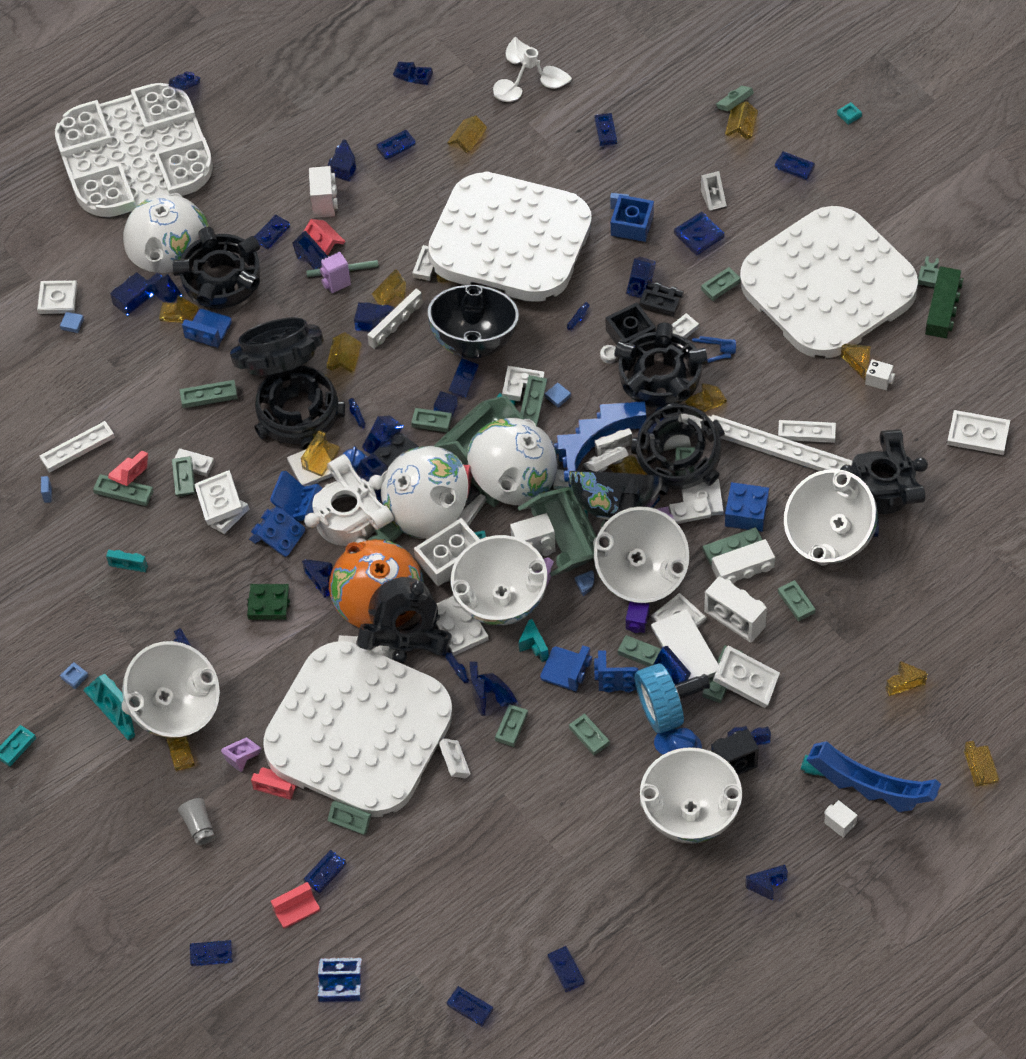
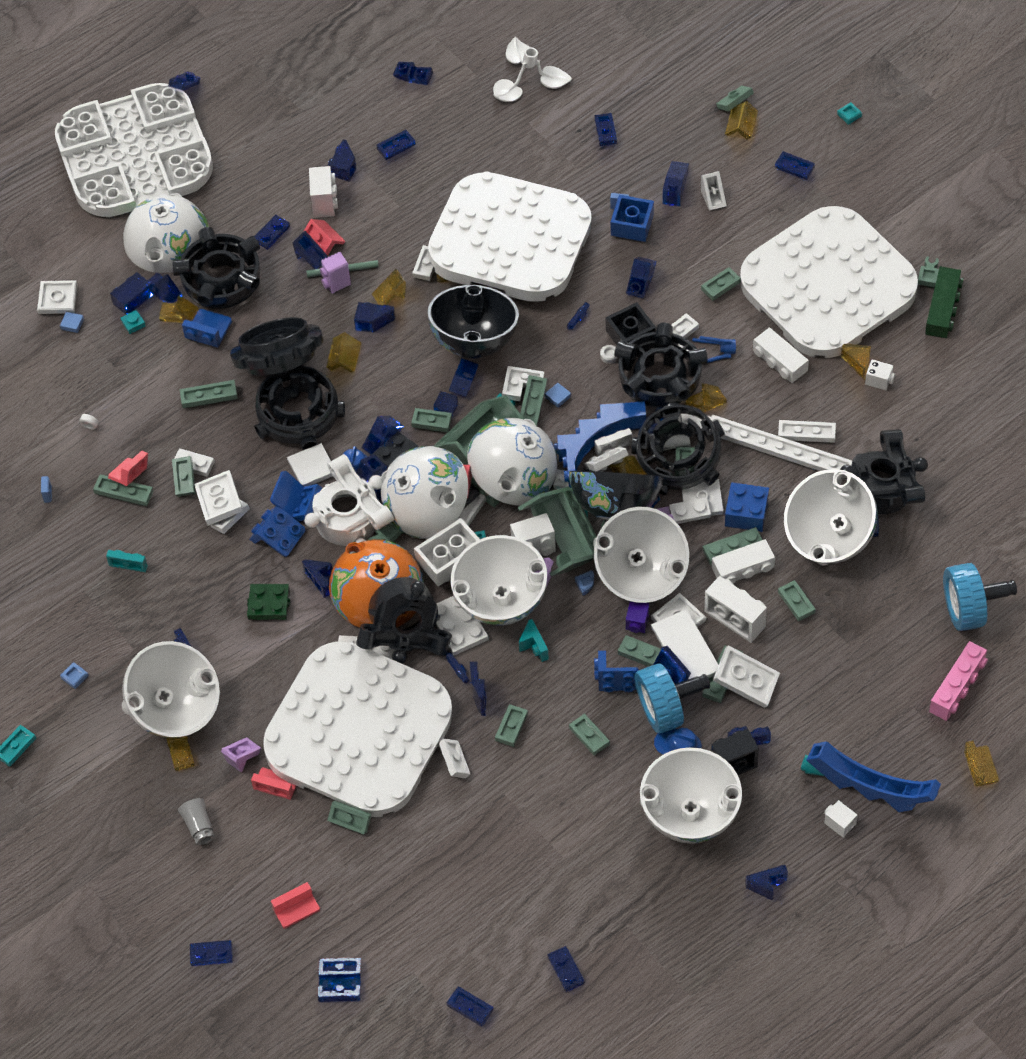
white plate [40,421,115,473] -> none
teal wing [83,674,135,740] -> none
clear yellow panel [301,430,340,476] -> none
clear blue plate [304,850,347,894] -> none
clear blue piece [348,398,366,429] -> none
white plate [367,289,423,349] -> none
clear yellow panel [447,115,487,153] -> none
clear blue slope [479,673,518,707] -> none
blue bracket [540,645,592,692] -> none
black plate [639,282,684,316] -> none
clear blue plate [674,211,725,256] -> none
clear yellow slope [886,661,927,696] -> none
white plate [947,410,1010,455] -> none
none -> white tile [79,414,99,430]
none -> teal plate [120,310,146,334]
none -> clear blue slope [662,161,689,206]
none -> white brick [753,327,809,383]
none -> bright pink brick [929,641,988,721]
none -> dark azure wheel [943,563,1017,631]

